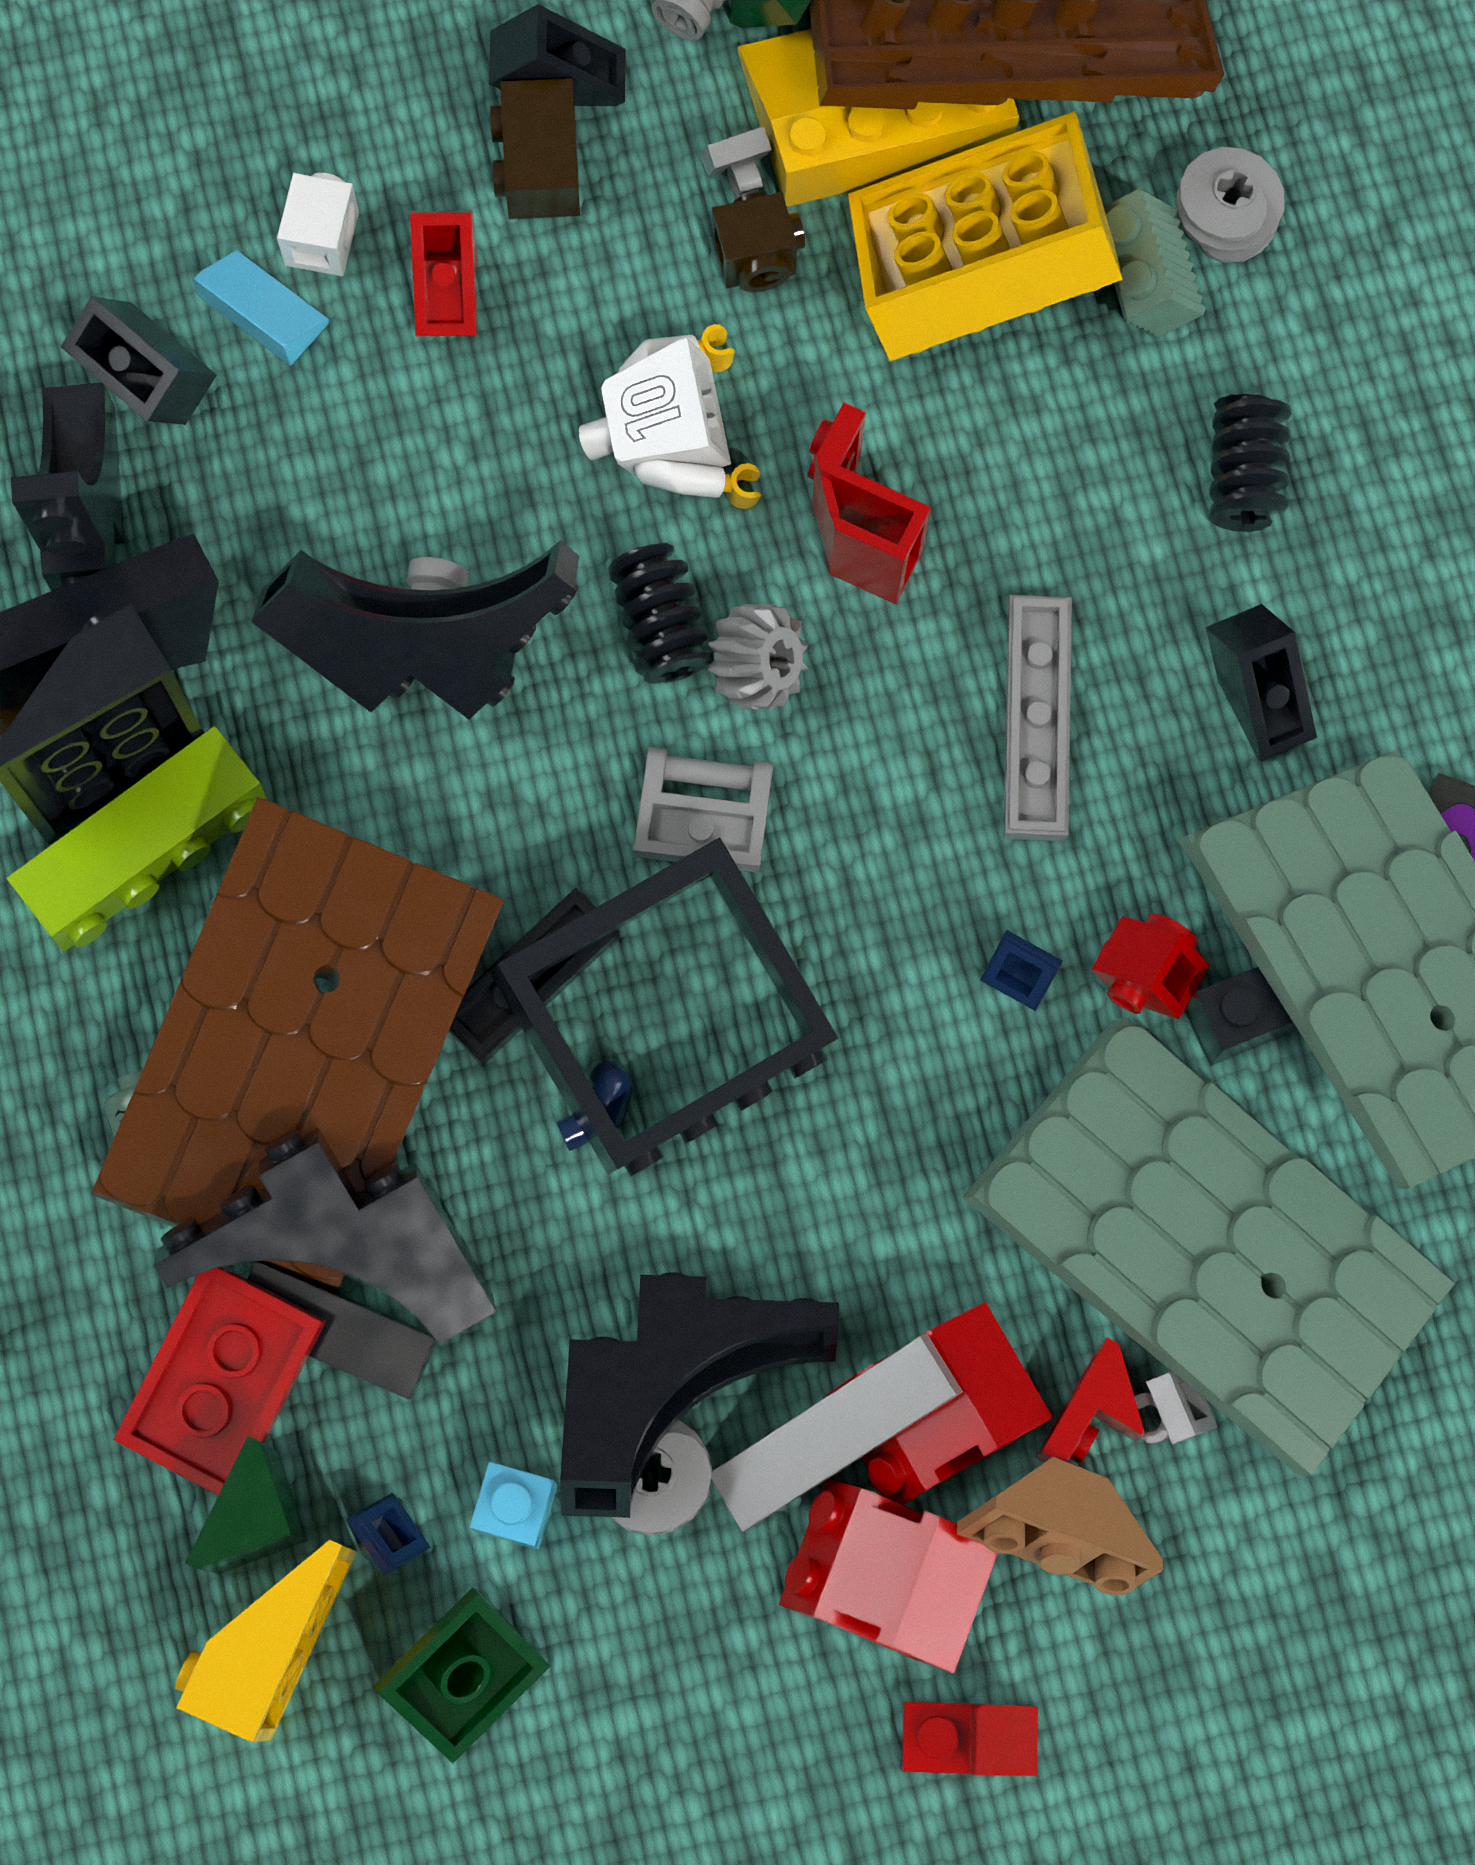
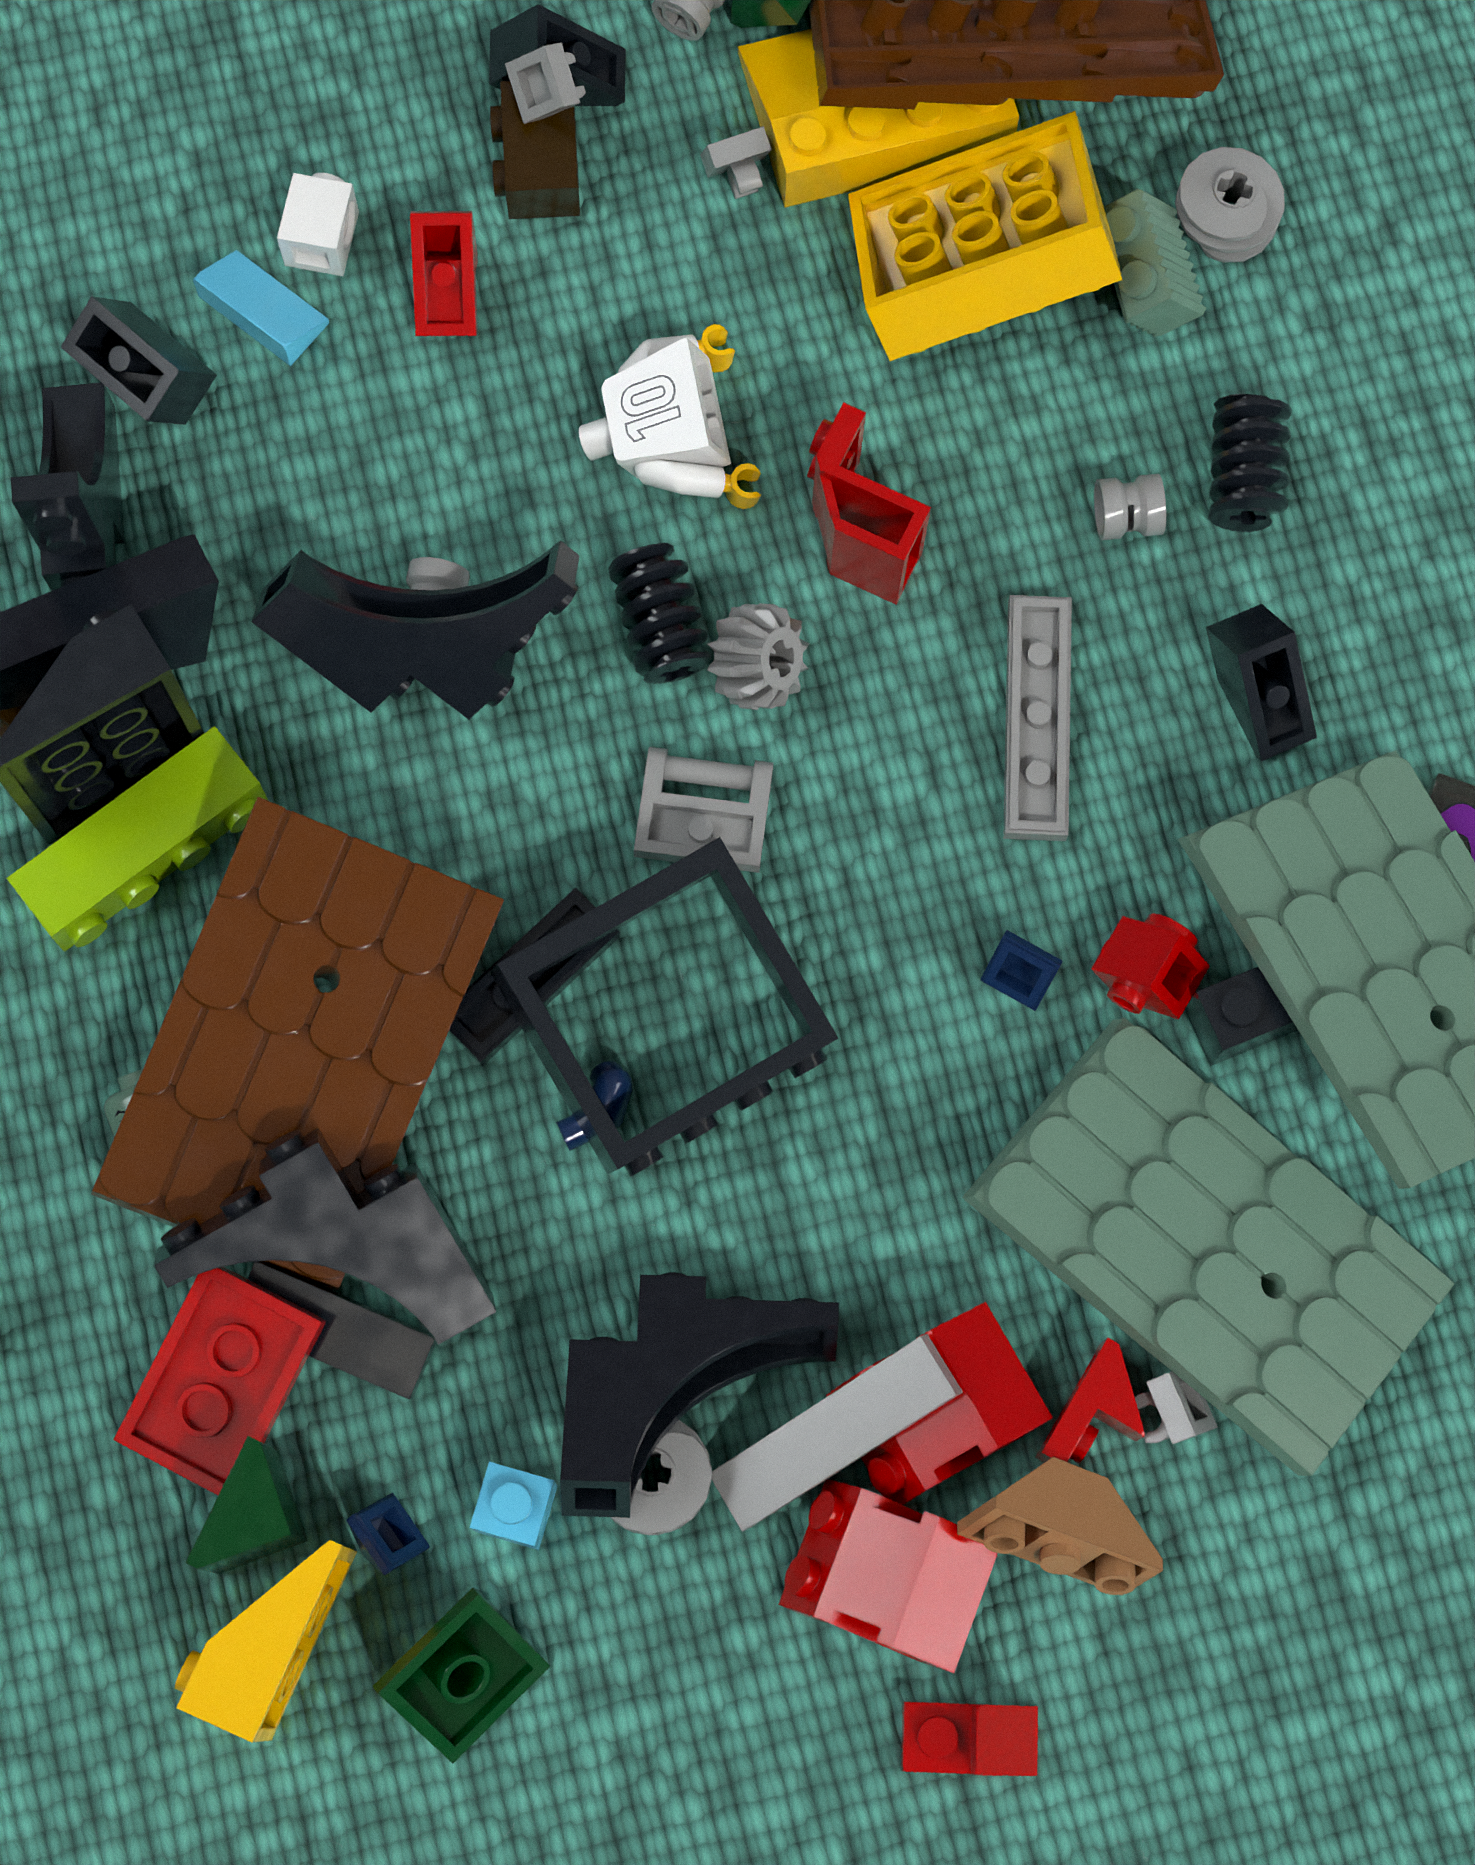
dark brown brick [712,192,805,293] -> none
none -> light grey tile [505,43,586,124]
none -> light grey wheel [1094,474,1166,540]

